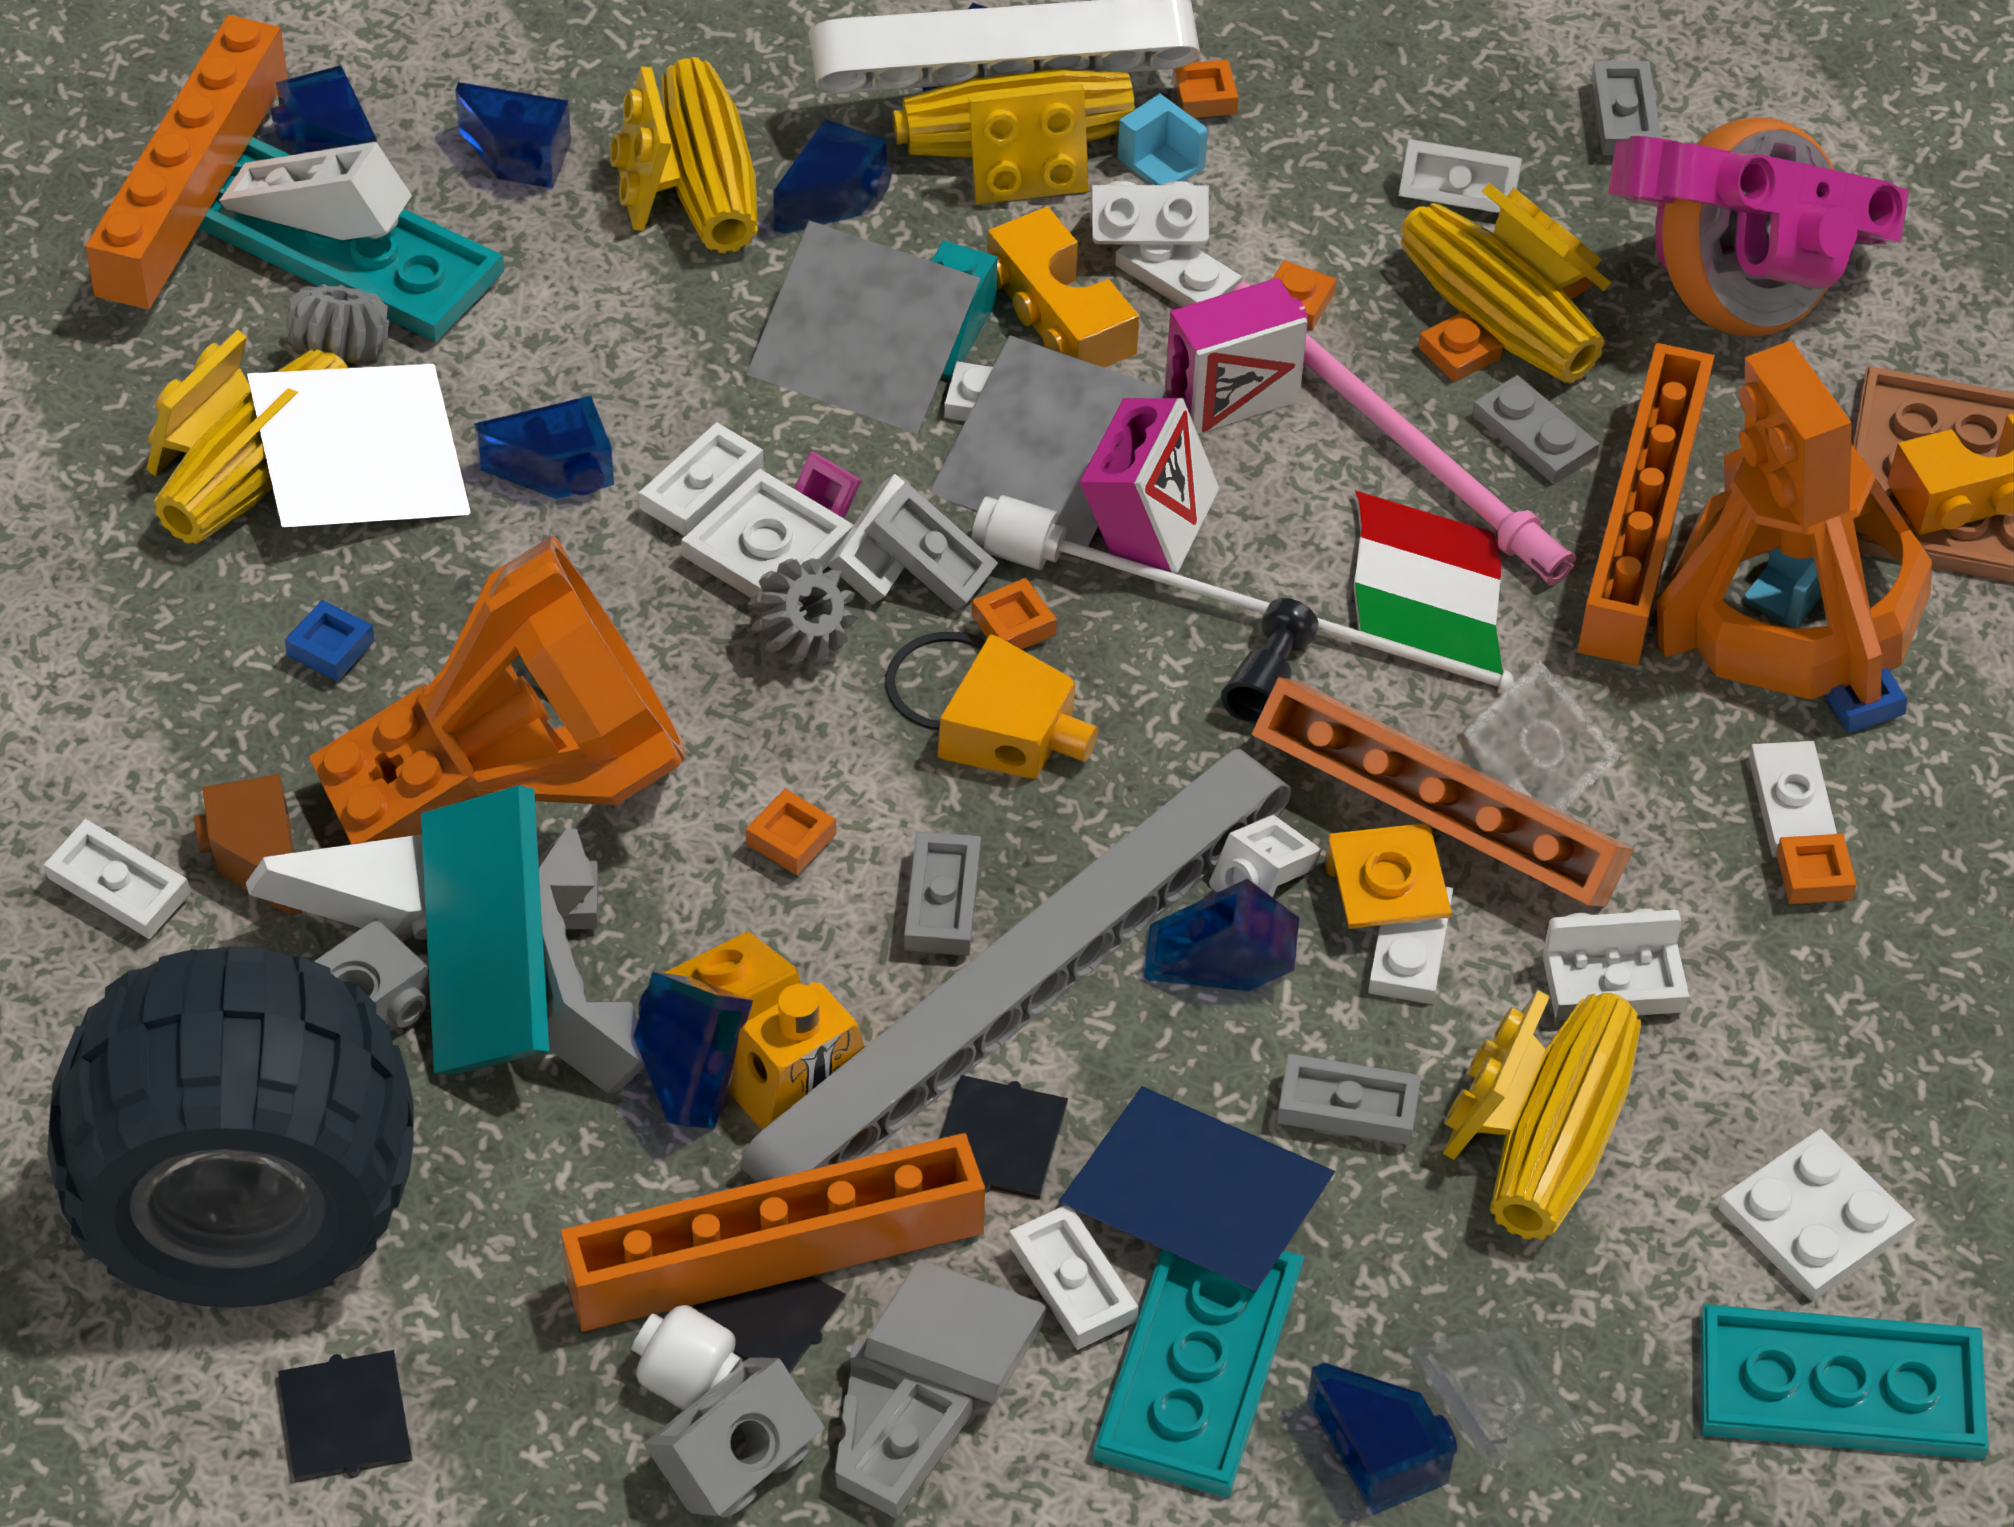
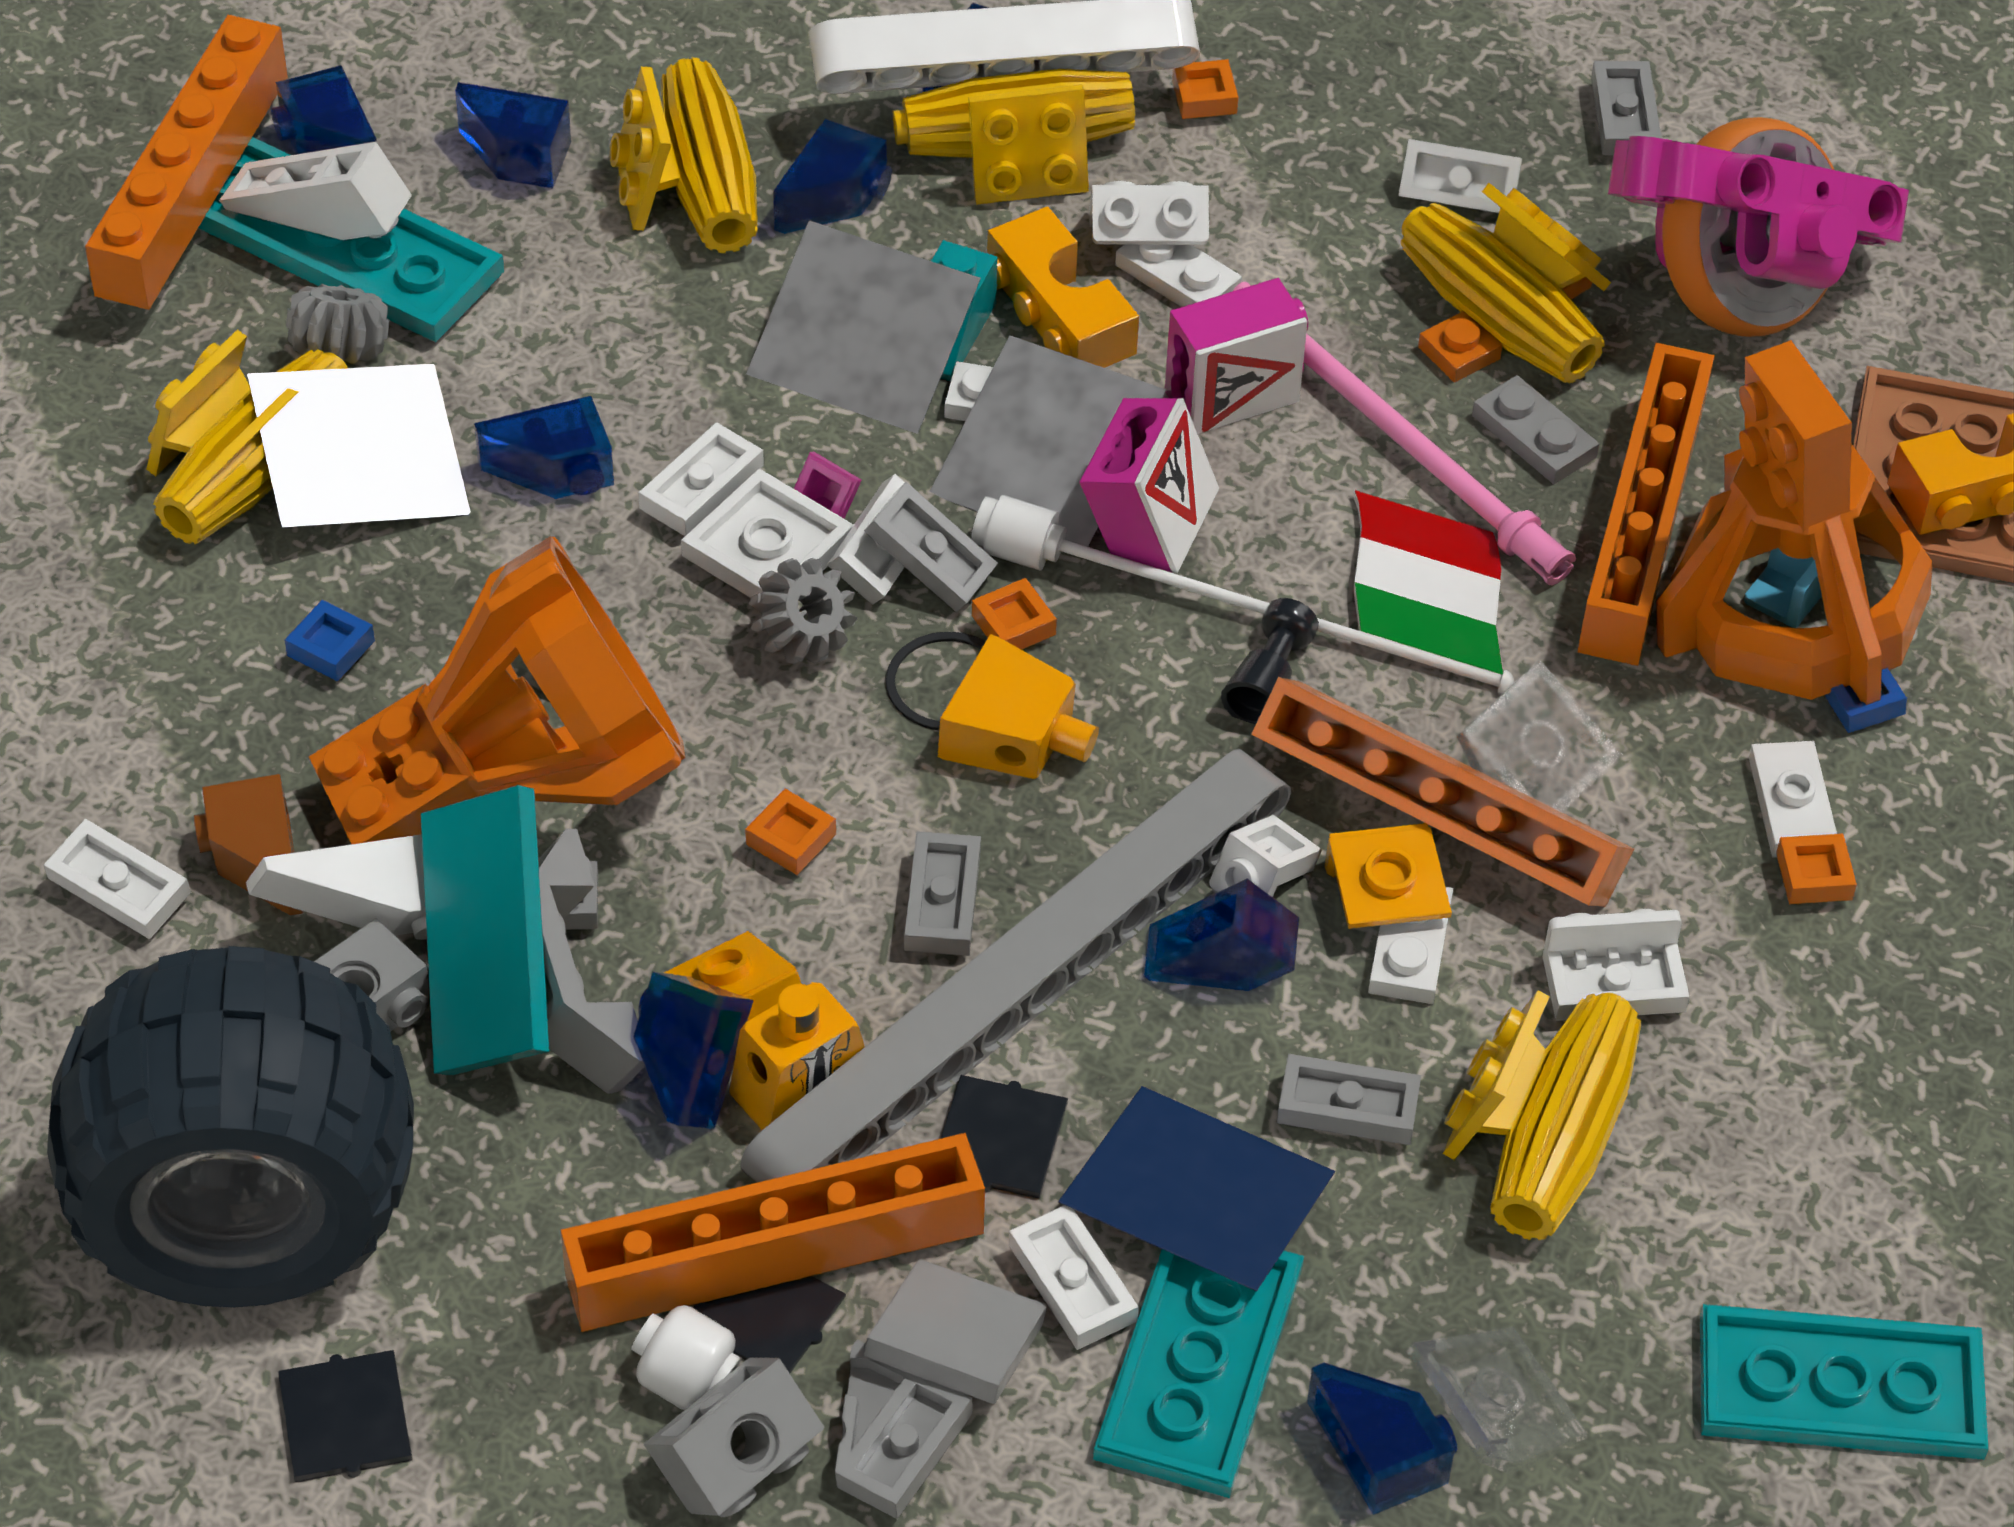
medium azure panel [1117,94,1208,185] -> none
orange plate [1272,260,1337,330] -> none
white plate [1718,1128,1915,1302] -> none

